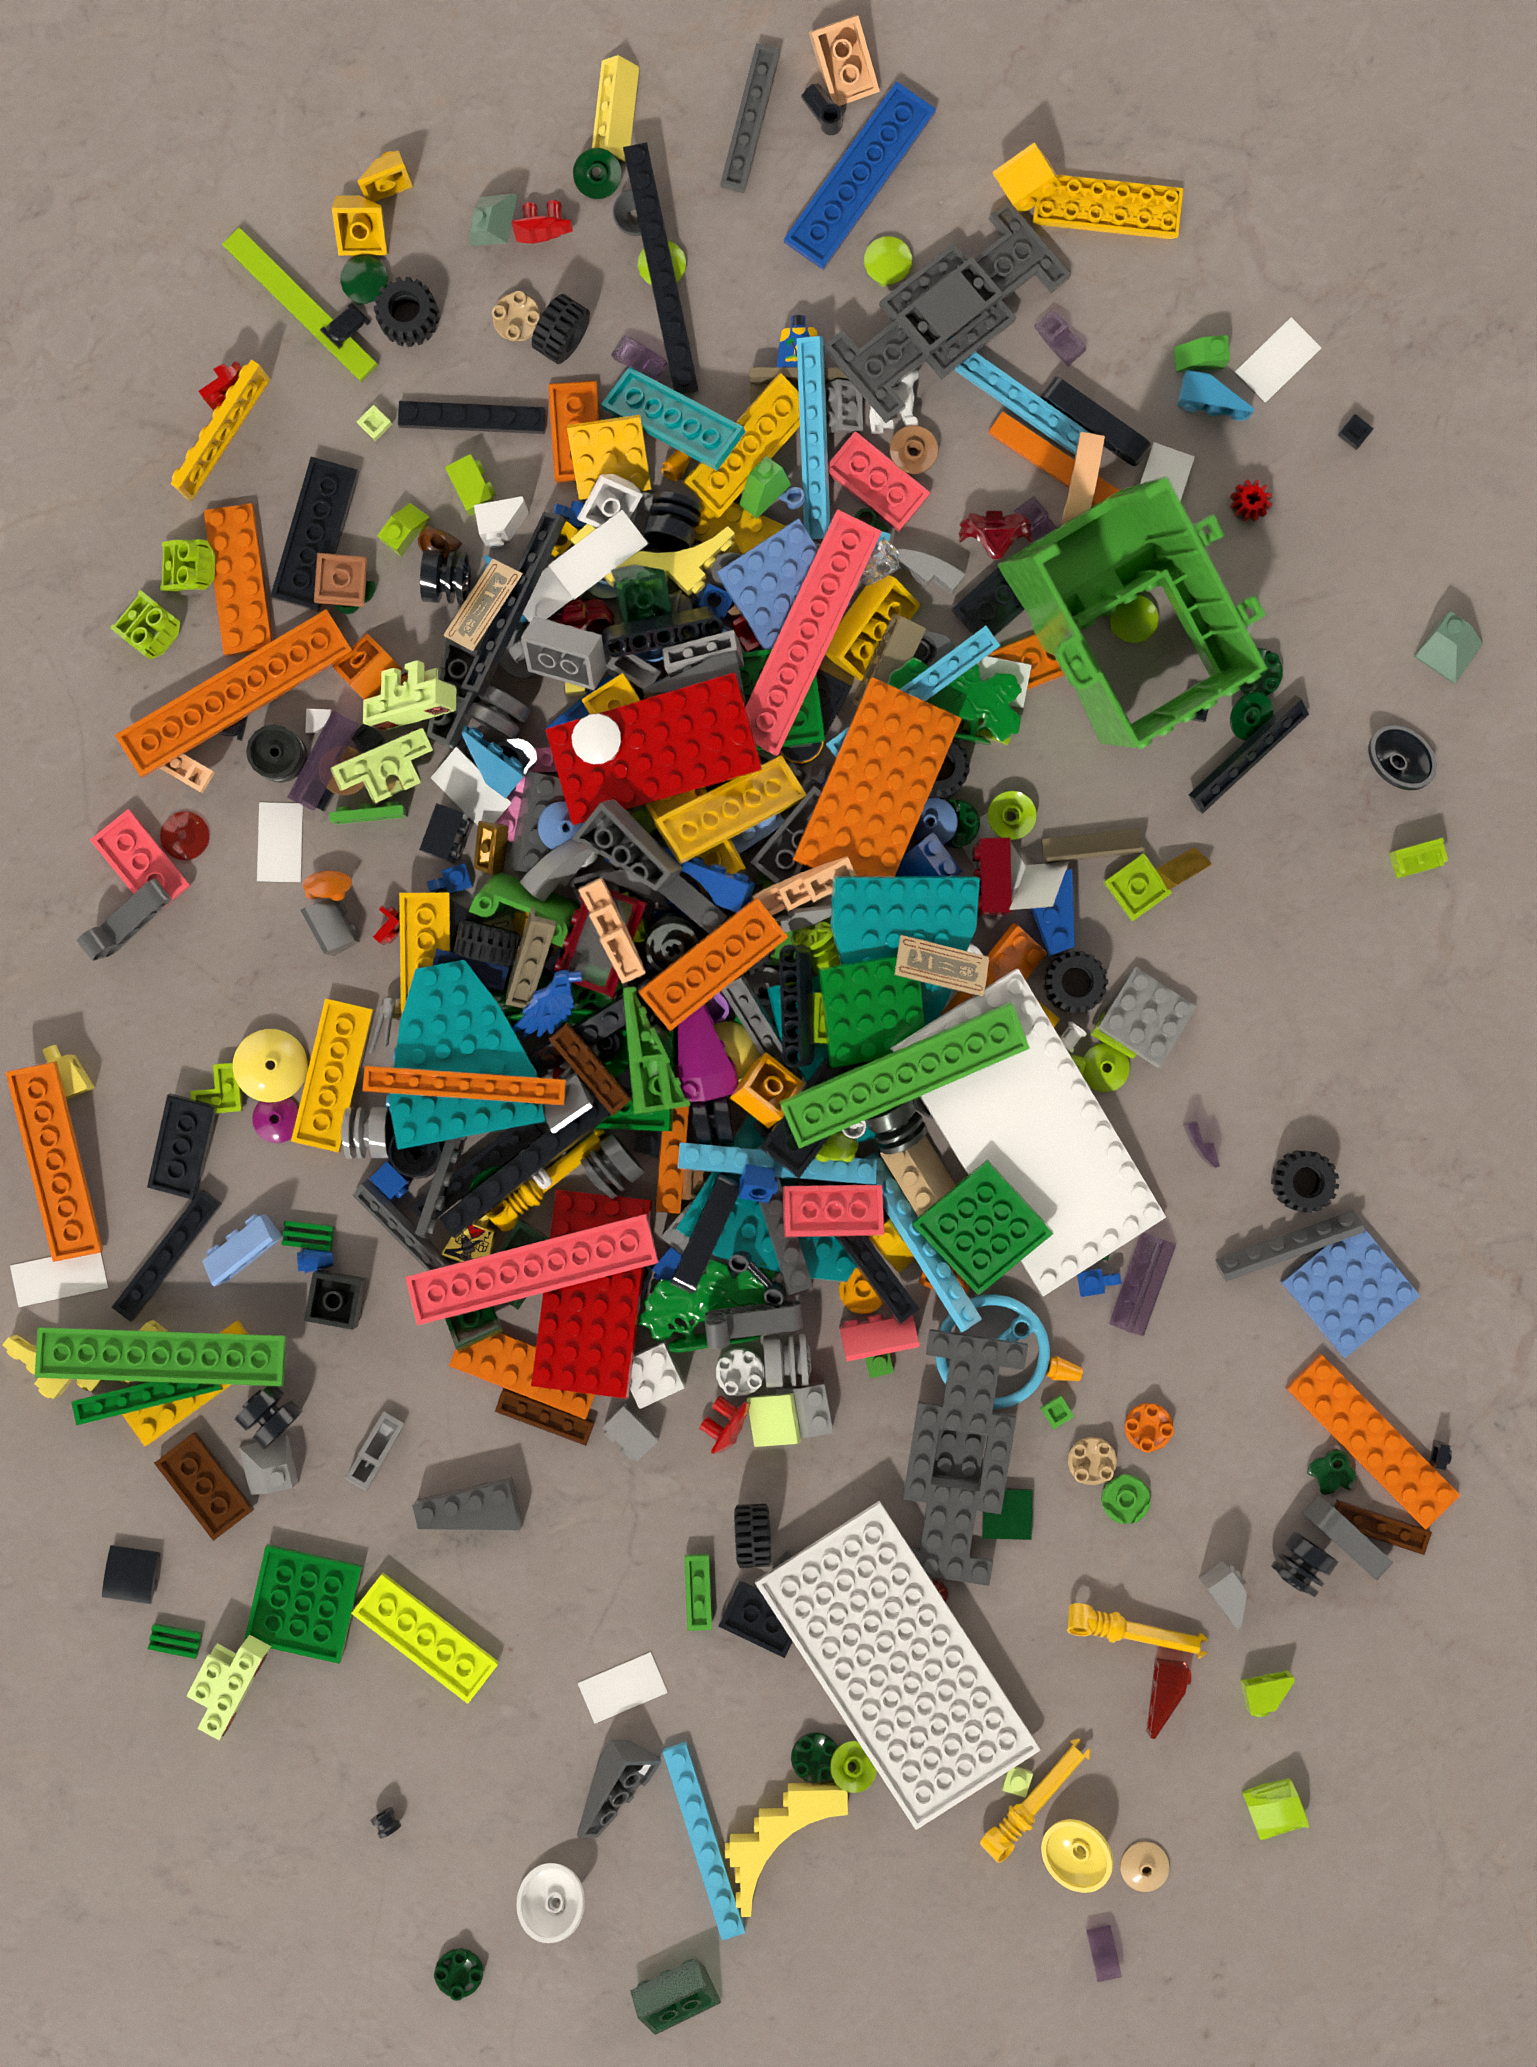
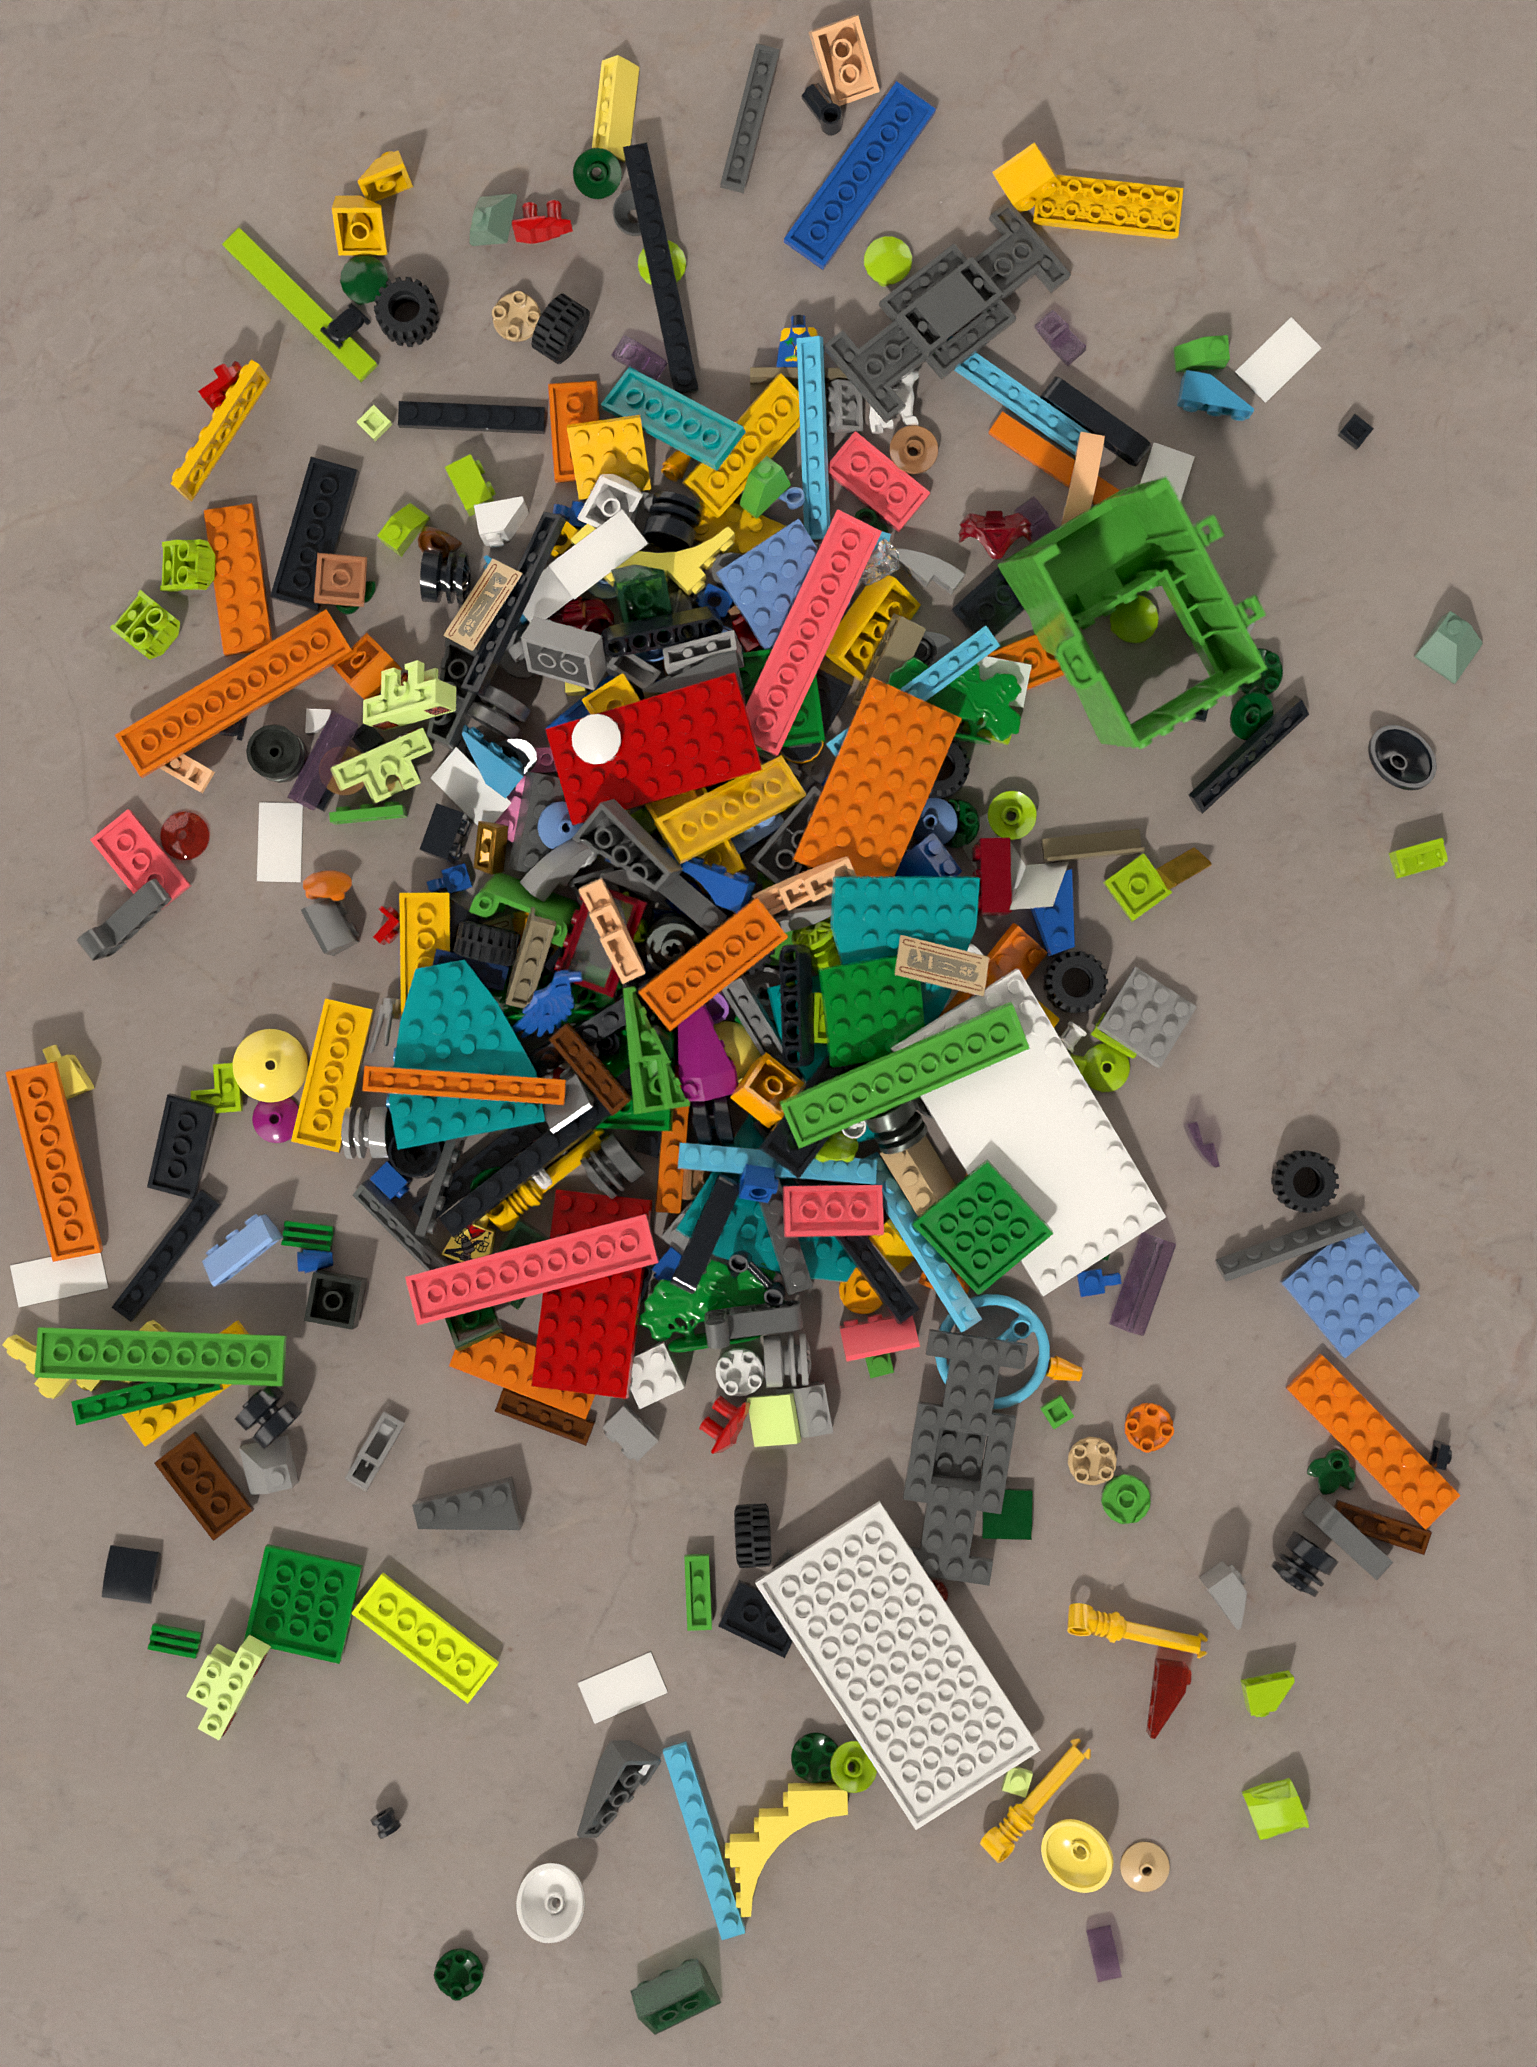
red gear [1230,479,1272,522] -> none

